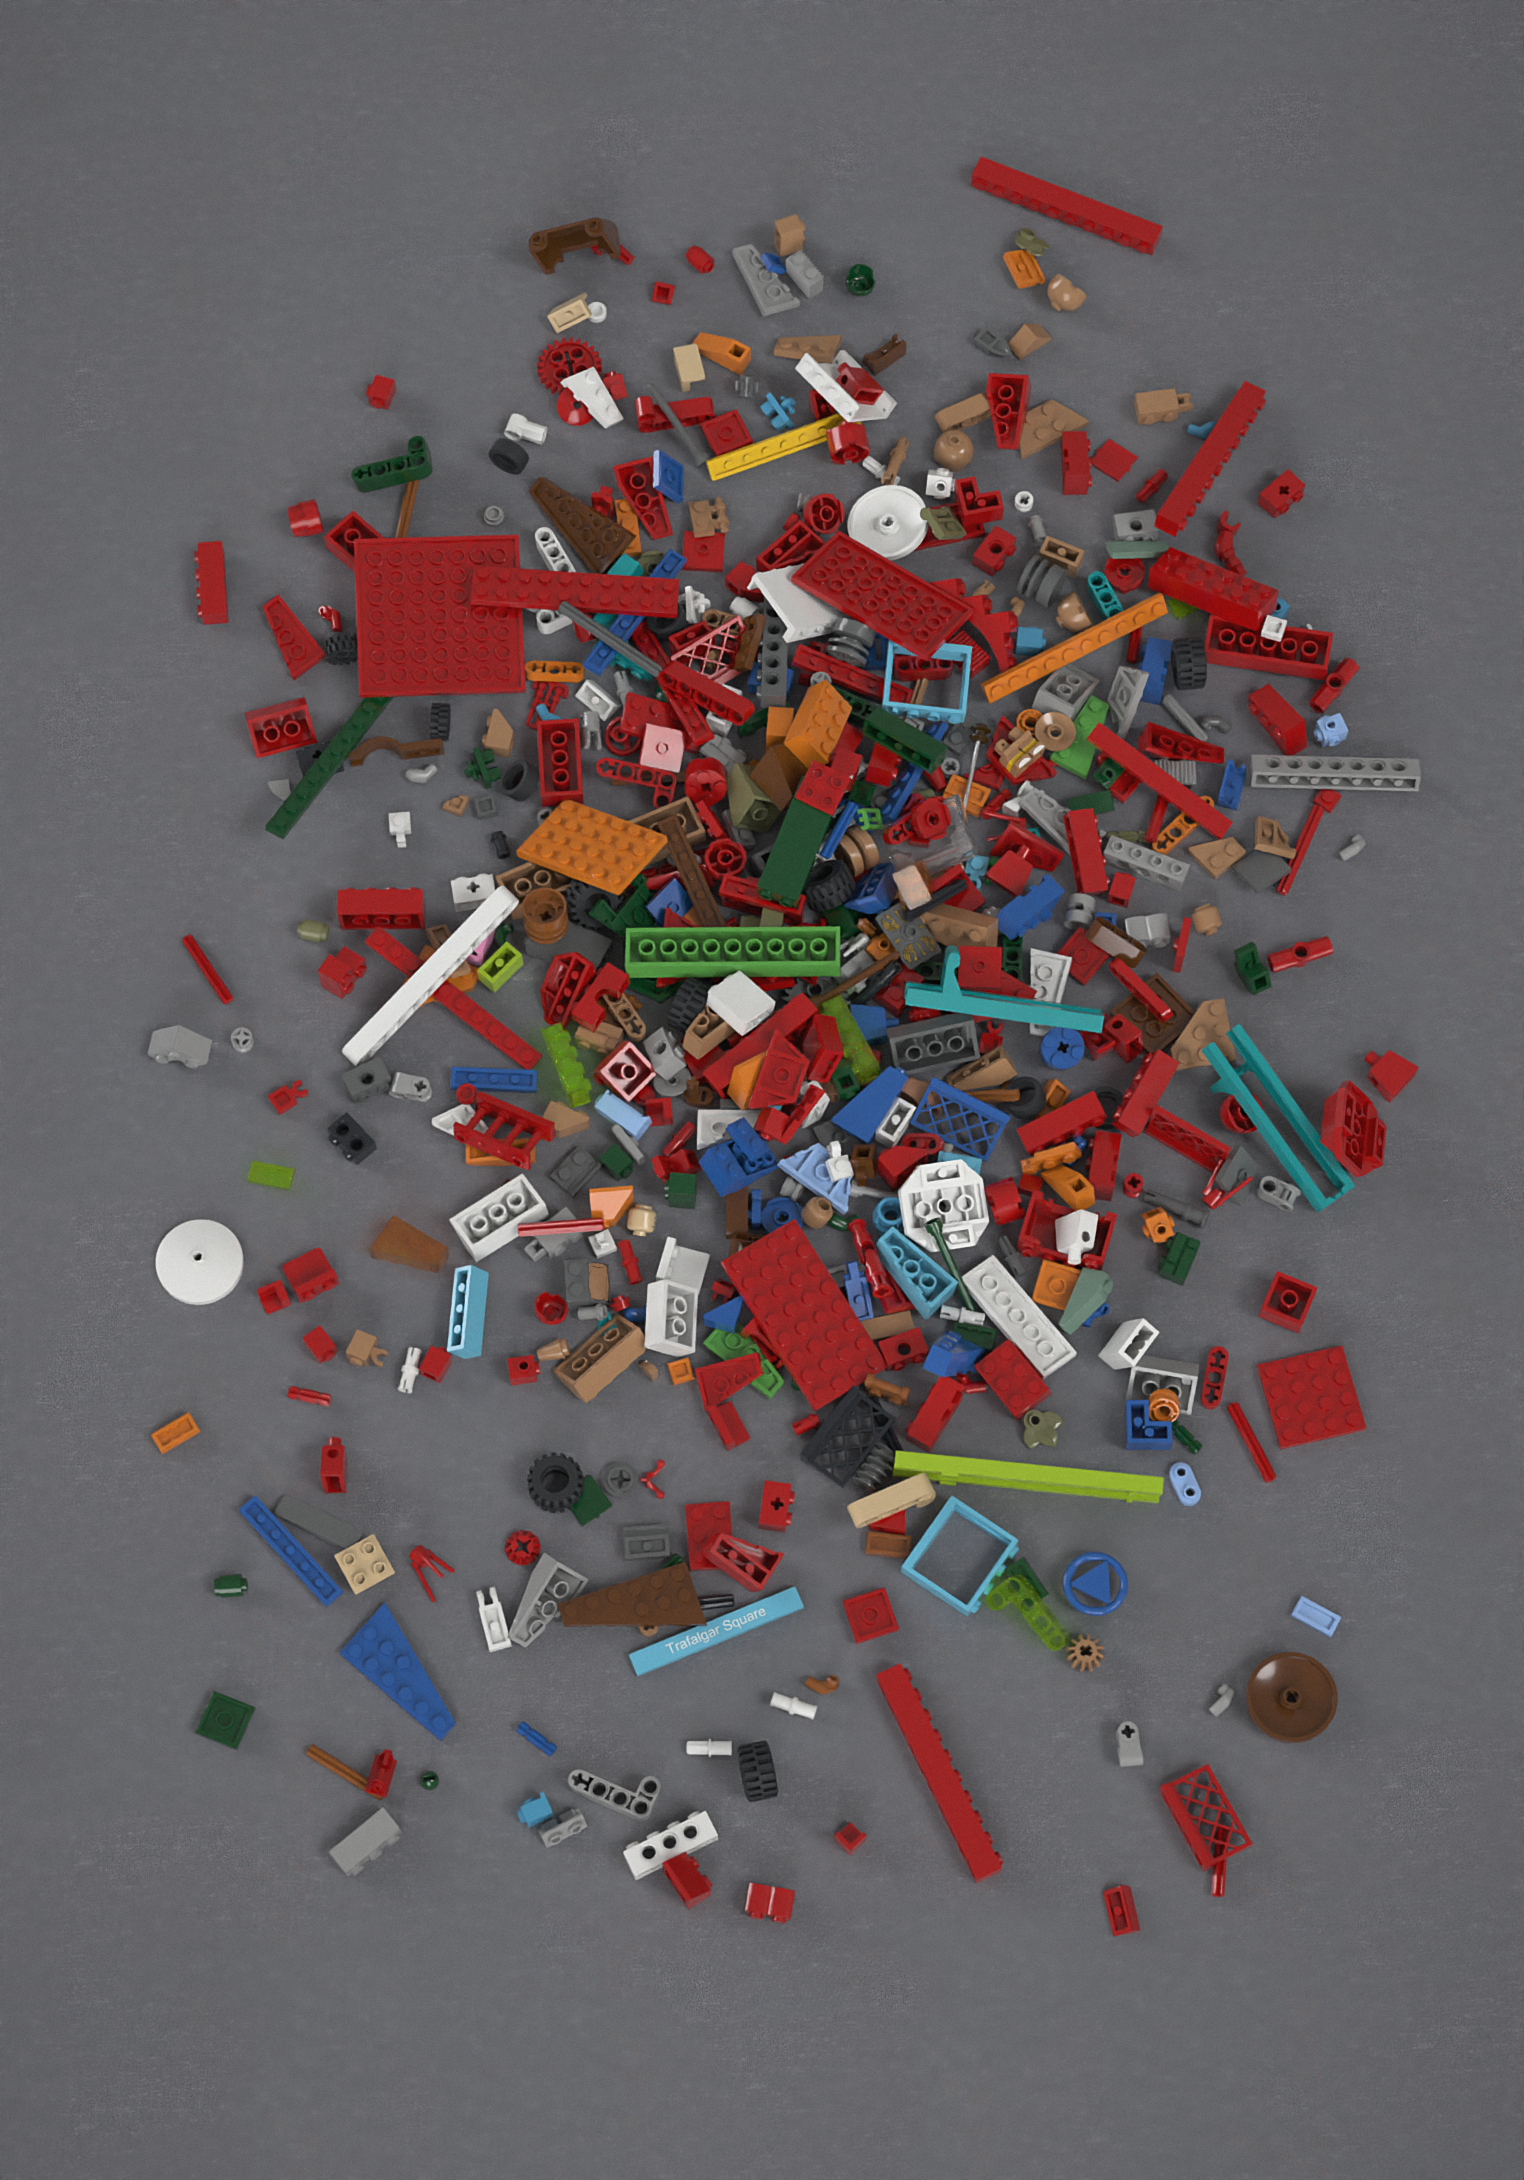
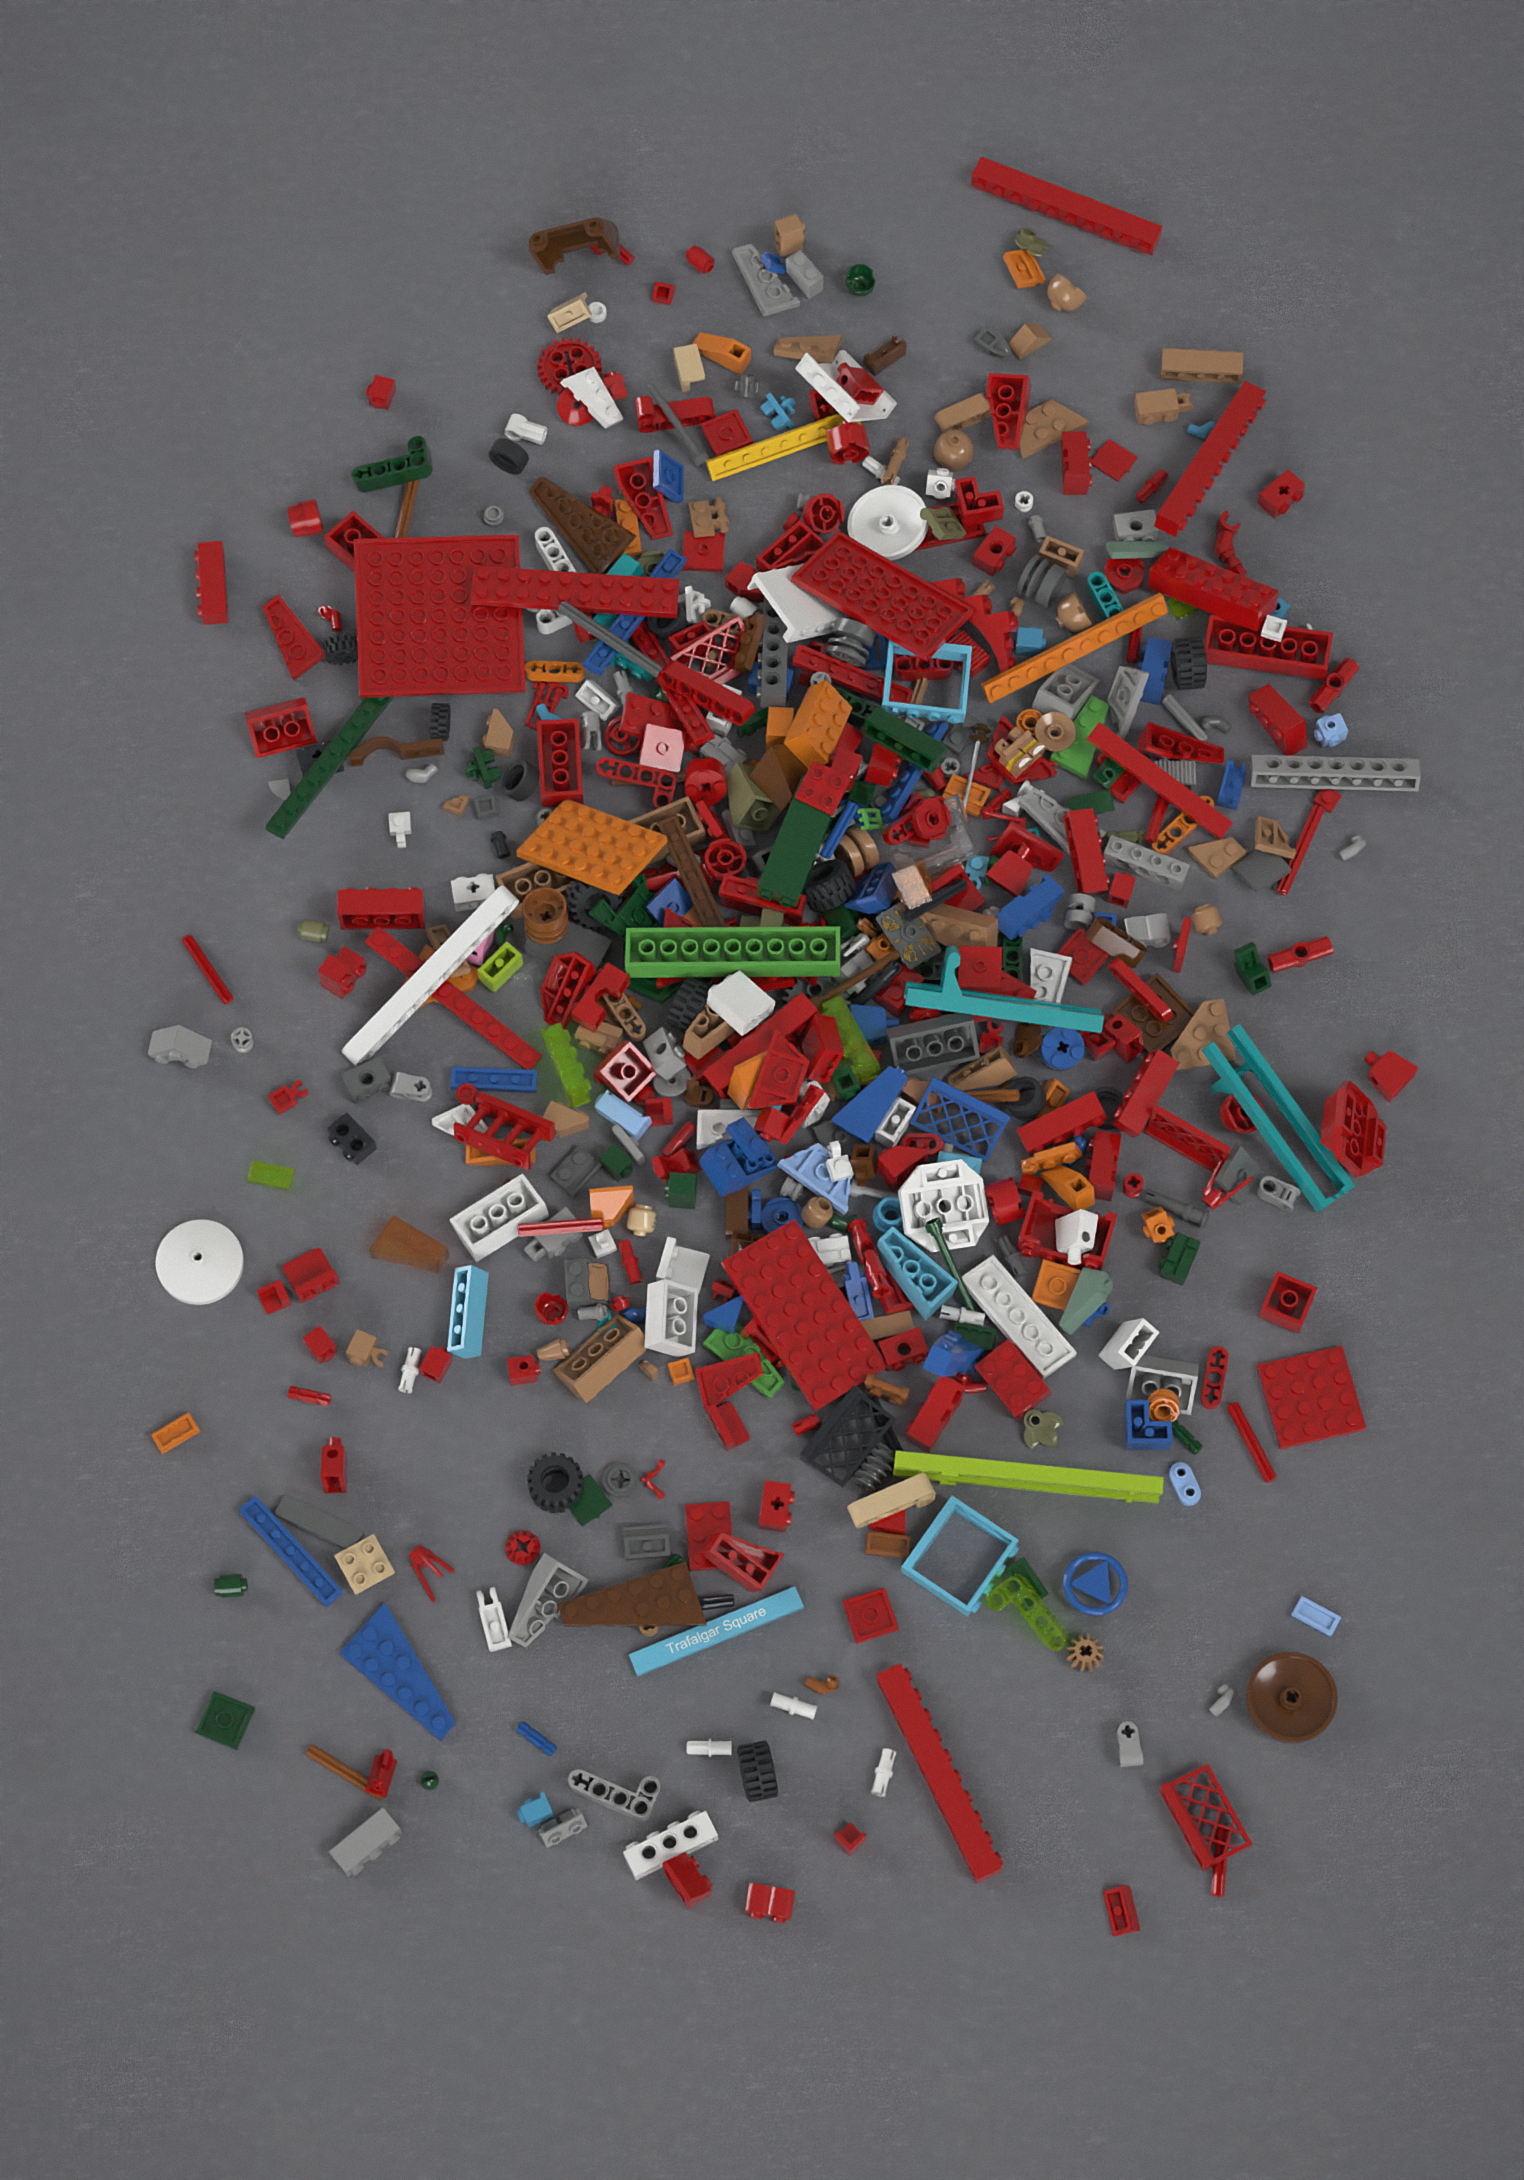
none -> white brick [808,1233,851,1269]
none -> white pin [871,1748,896,1797]
none -> reddish brown plate [1013,1023,1043,1059]
none -> medium nougat brick [1160,348,1243,384]

